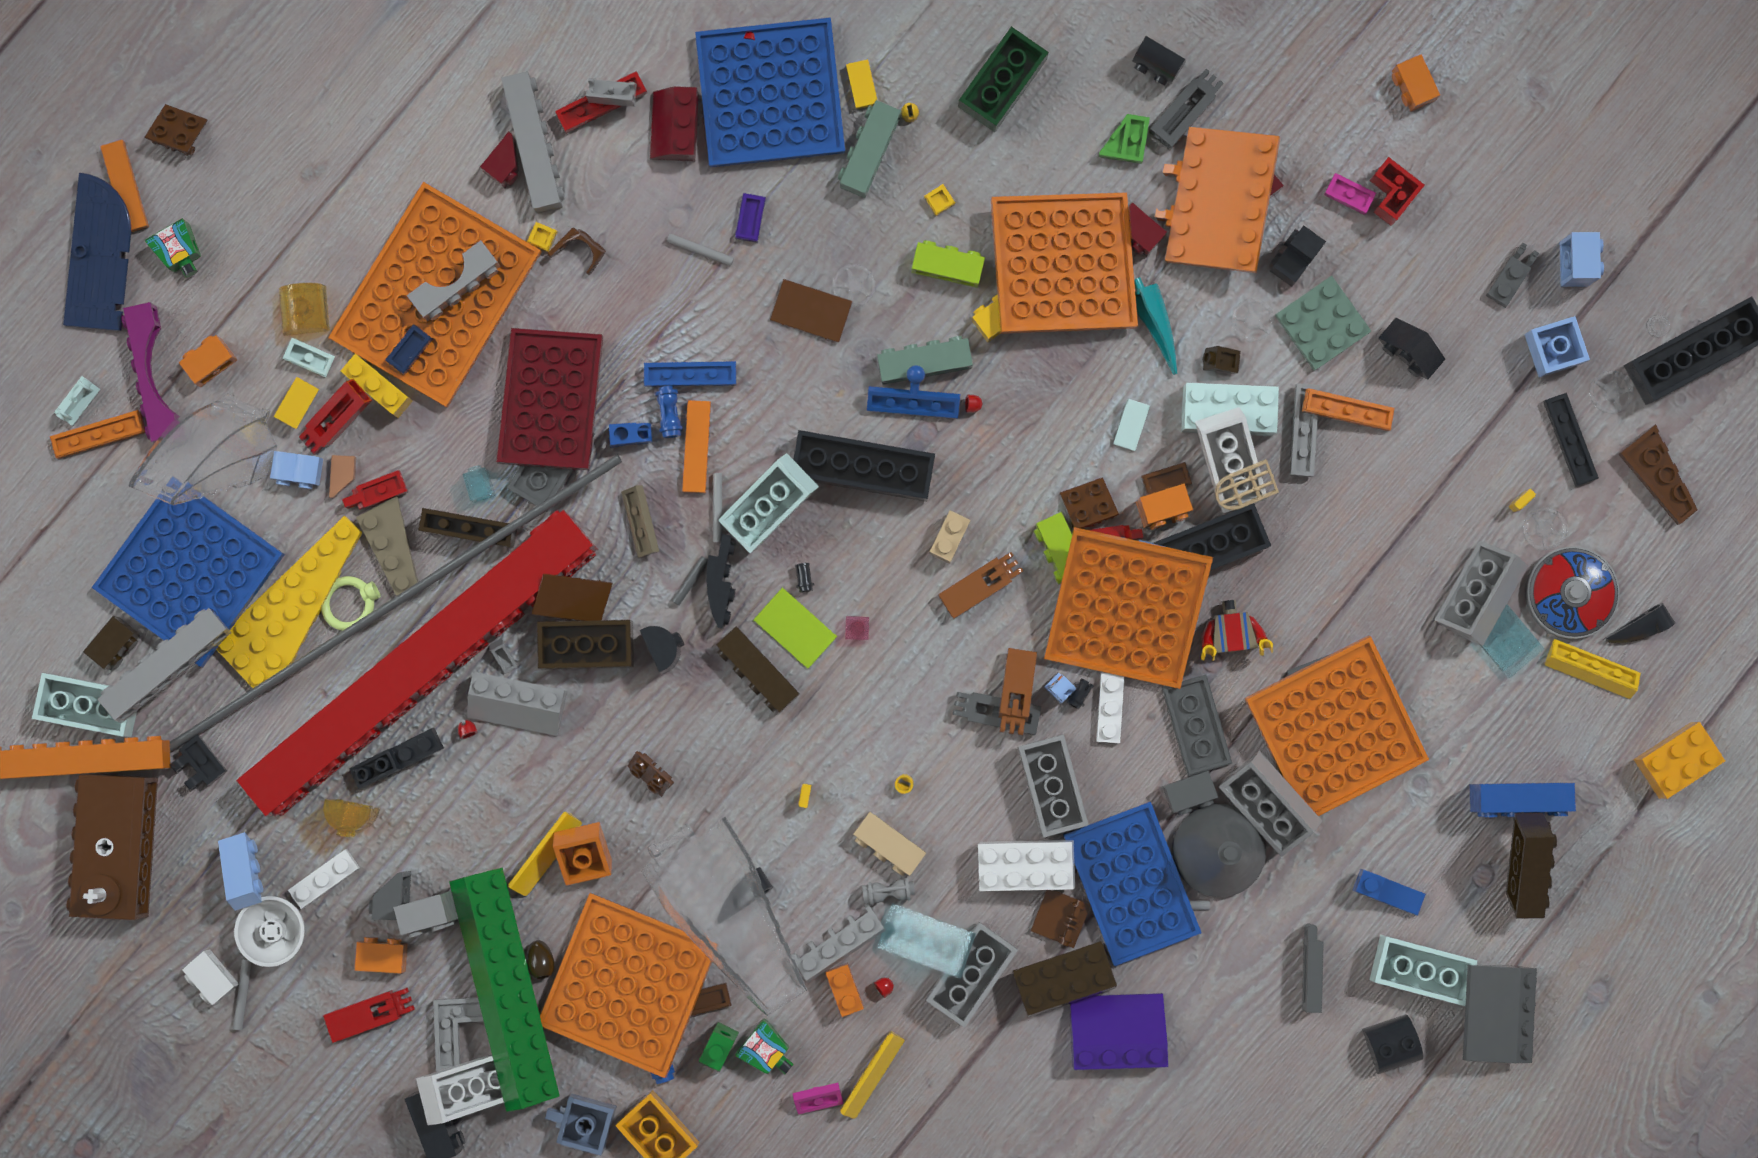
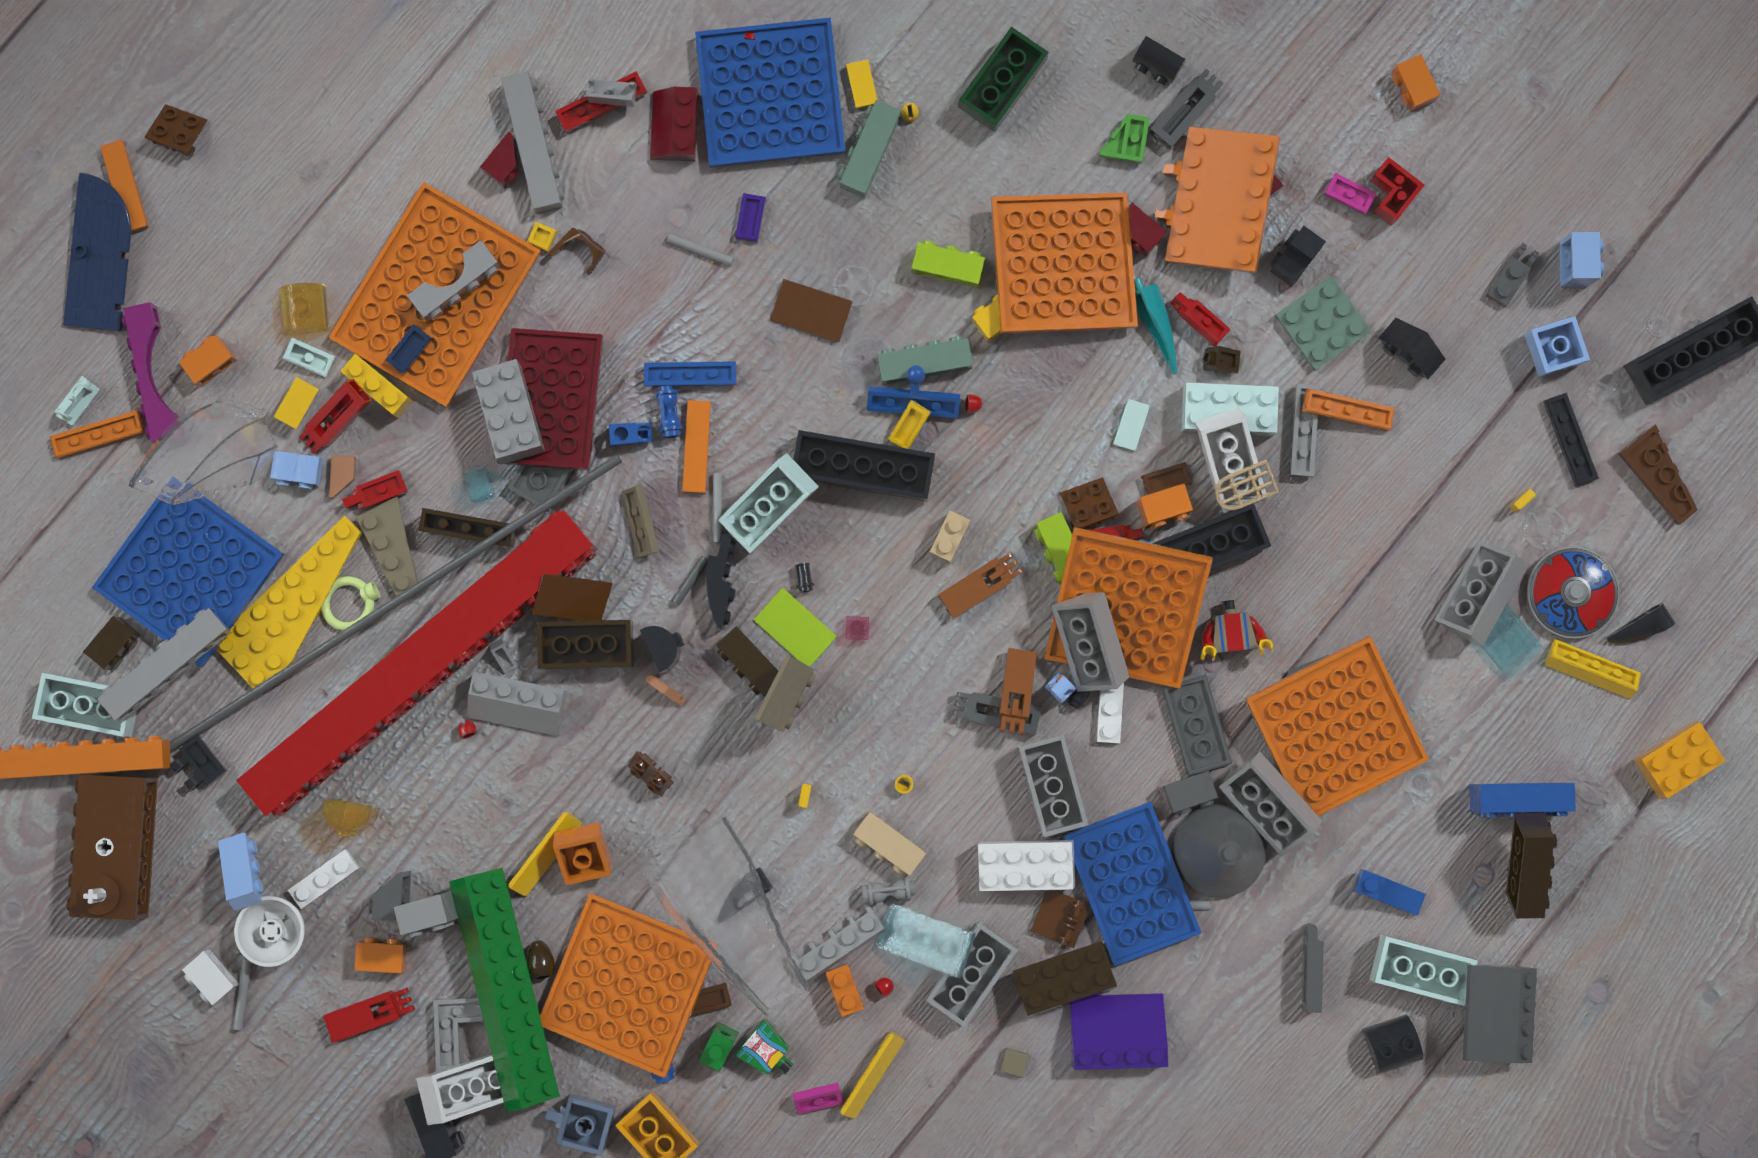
torso [145,218,201,278] -> none
black slope [349,728,444,789] -> none
yellow tile [924,184,955,216] -> none
none -> light grey brick [472,359,545,465]
none -> nougat tile [645,674,686,706]
none -> dark tan slope [755,655,816,732]
none -> yellow tile [888,400,931,449]
none -> dark tan tile [1000,1048,1029,1077]
none -> light grey slope [1052,592,1129,692]
none -> red hinge [1170,292,1230,346]

